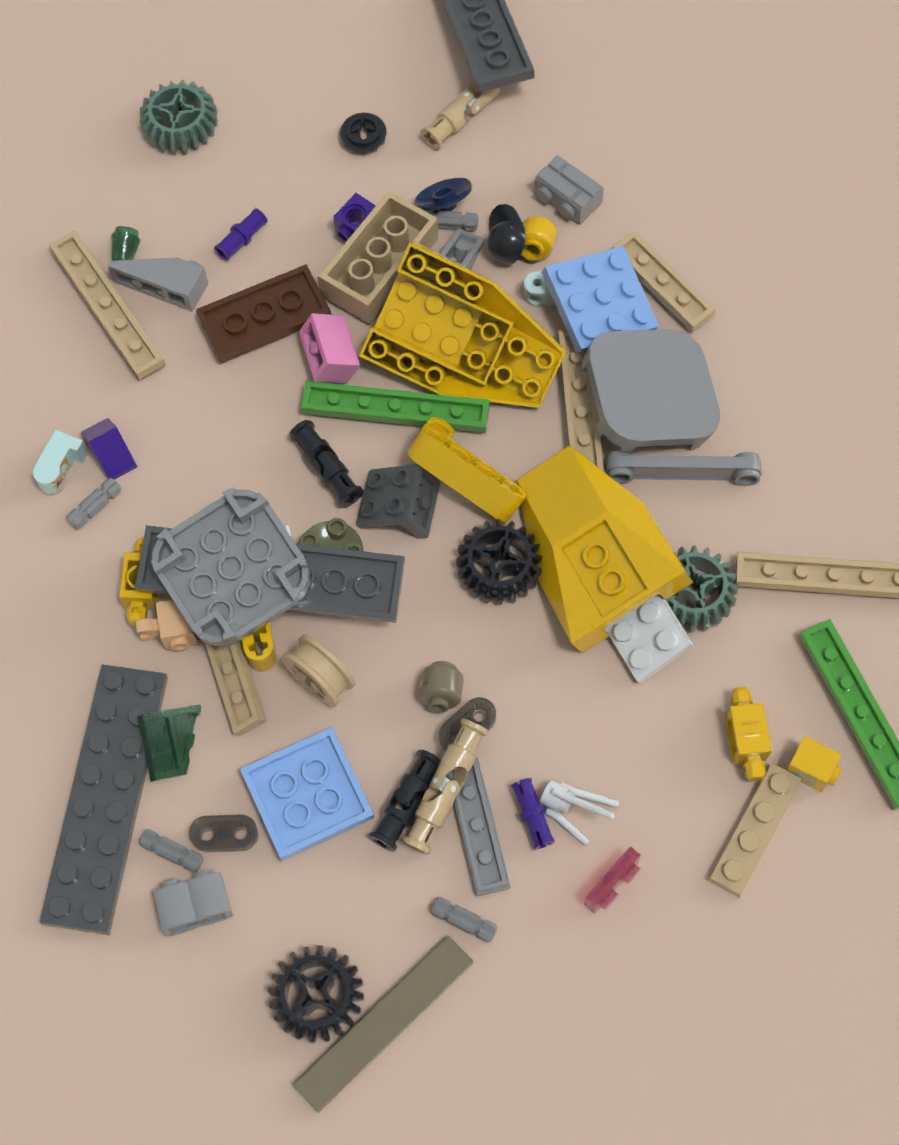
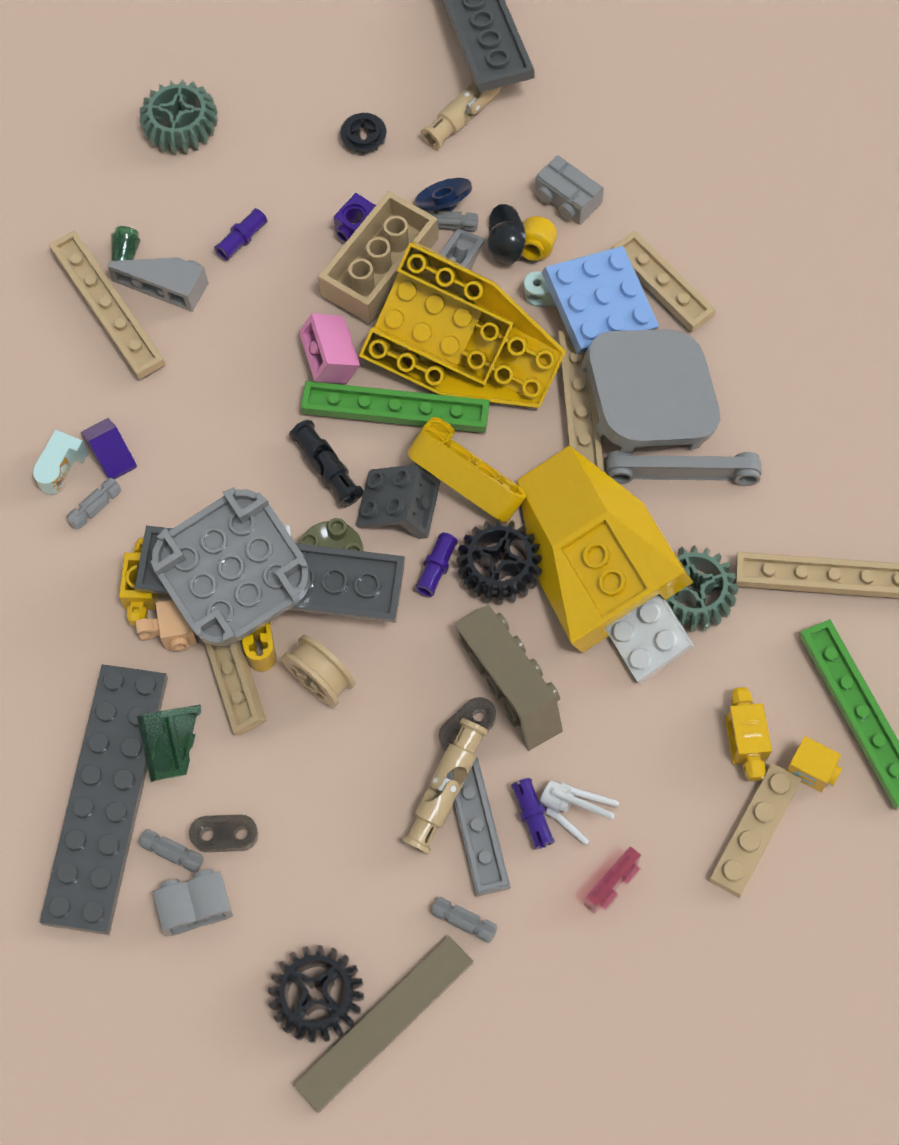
reddish brown plate [195,264,331,363] -> none
light blue plate [240,727,375,862] -> none
black piece [368,749,441,852] -> none
dark tan head [419,661,464,713] -> none
none -> dark purple pin [414,532,458,597]
none -> dark tan wedge [455,604,563,751]

